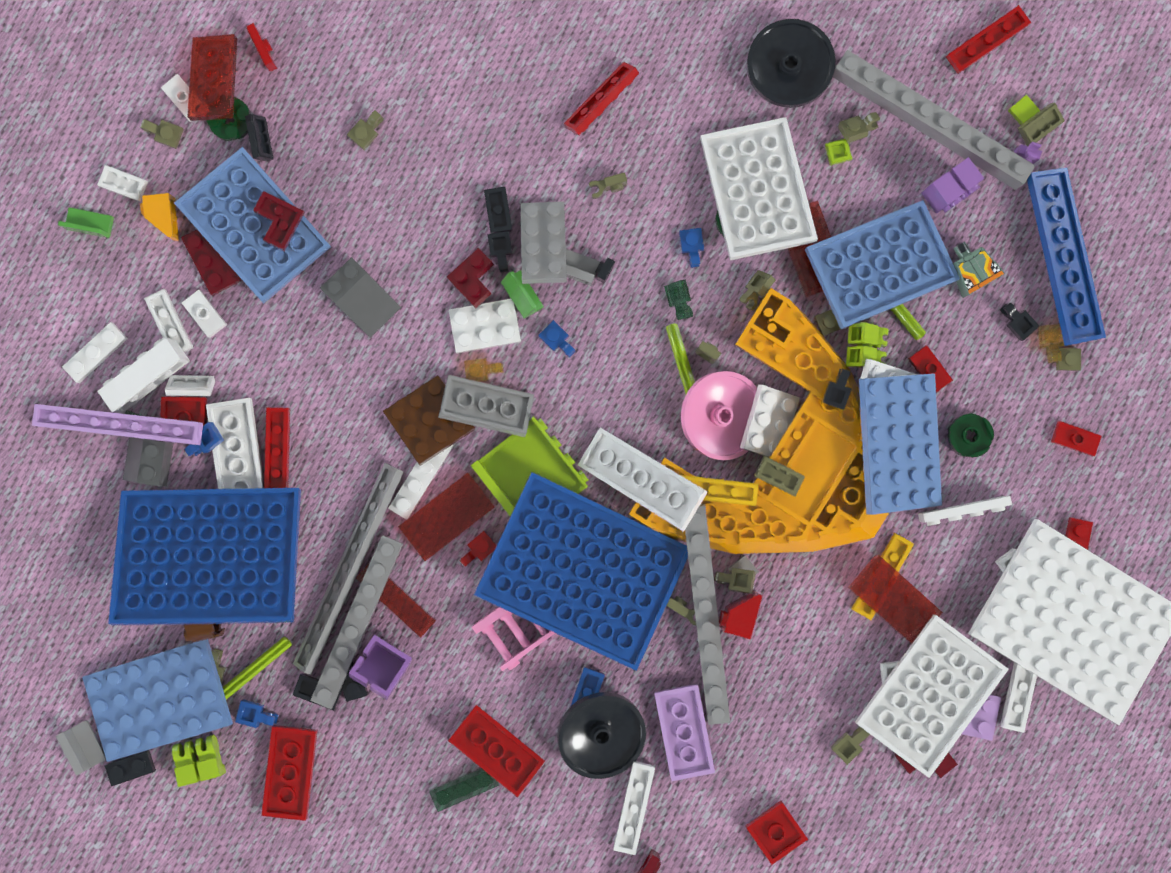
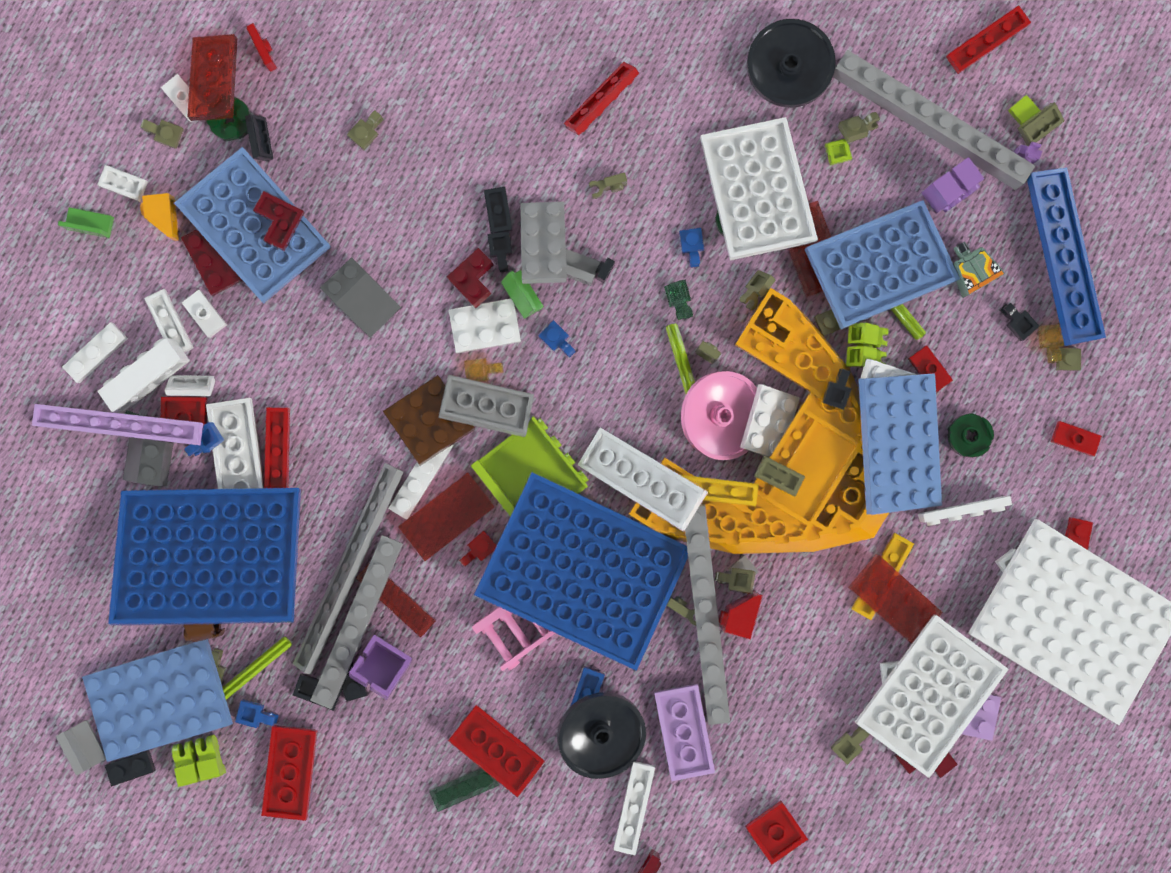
white plate [1000,662,1037,733] -> none

